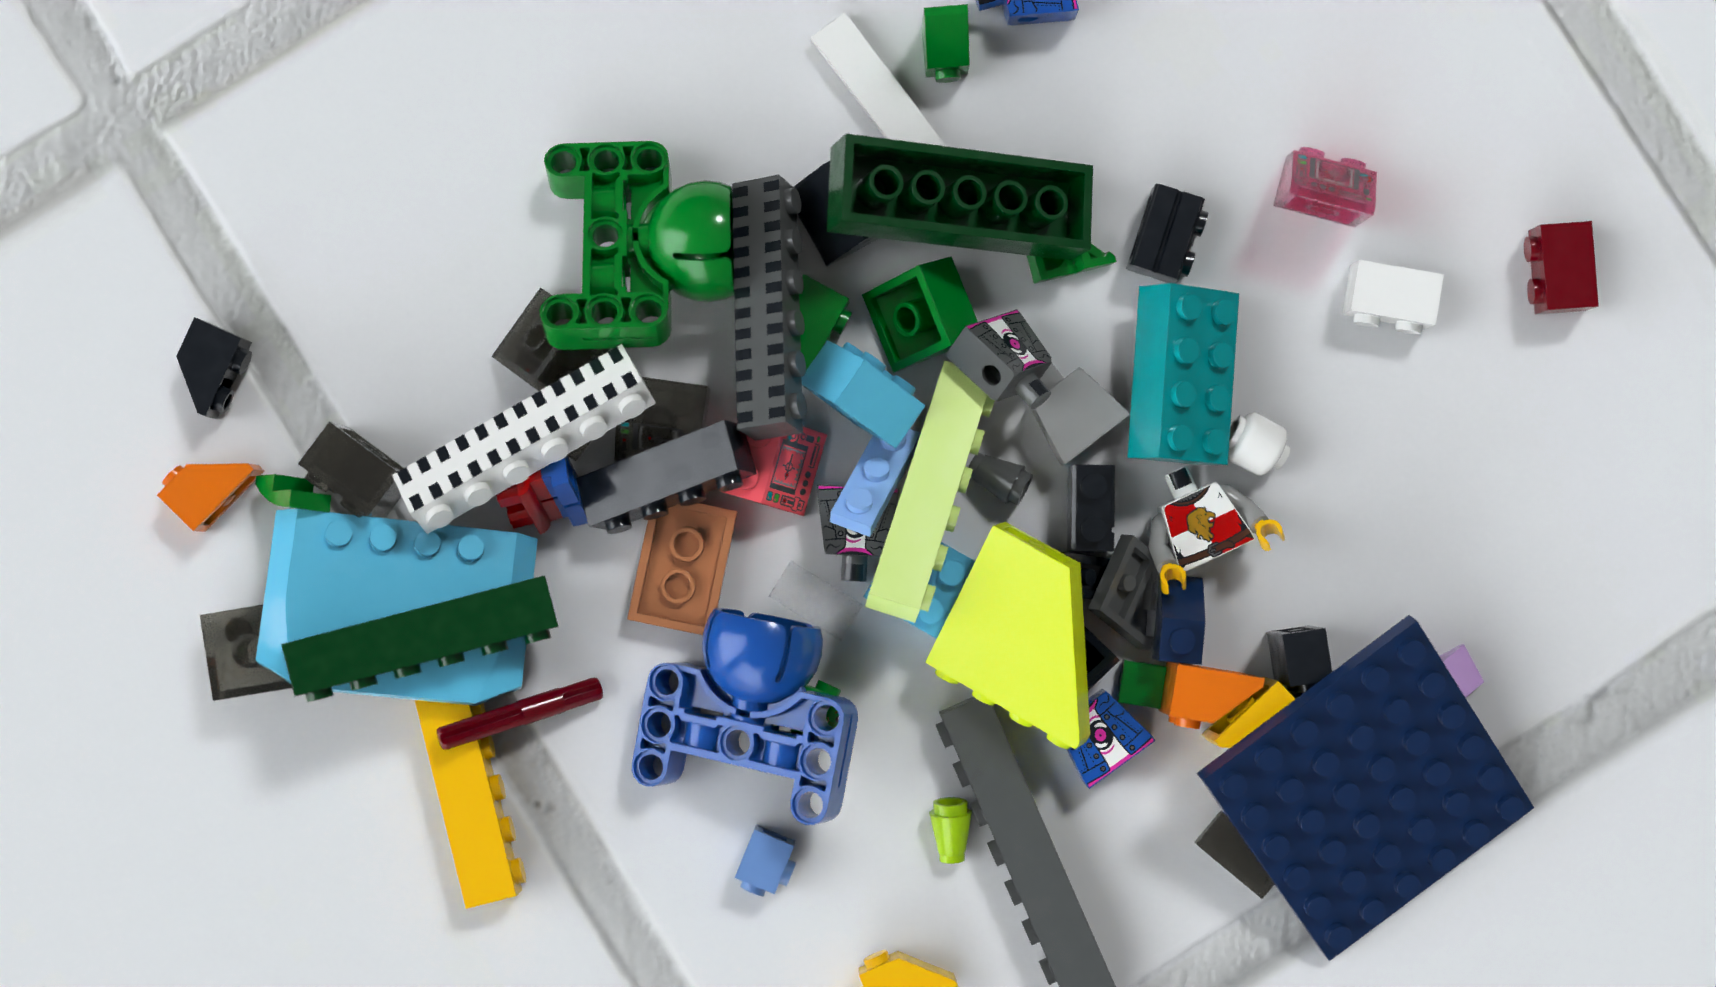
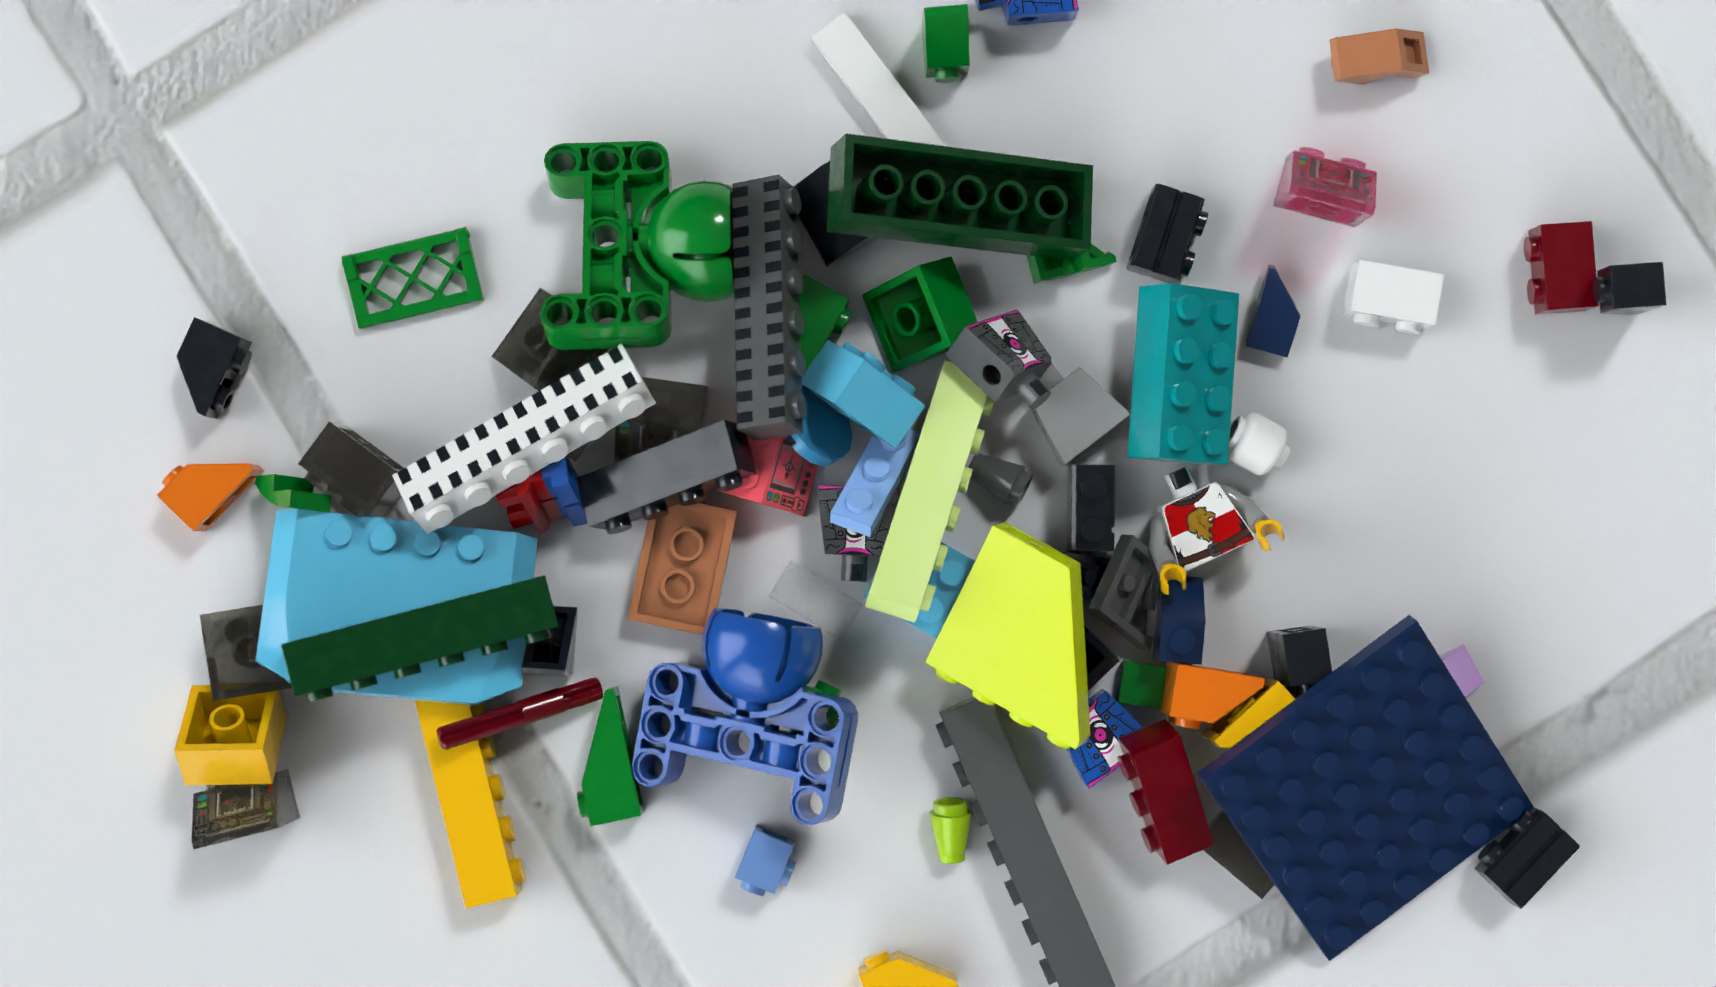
none -> yellow brick [174,684,287,785]
none -> clear smoke slope [191,769,300,850]
none -> green window [342,227,484,329]
none -> black slope [522,606,578,676]
none -> green slope [577,686,645,827]
none -> dark azure tile [791,386,853,466]
none -> dark red brick [1117,719,1214,865]
none -> dark blue slope [1246,264,1300,358]
none -> nougat slope [1329,28,1429,84]
none -> black brick [1474,808,1580,909]
none -> black slope [1593,262,1666,315]

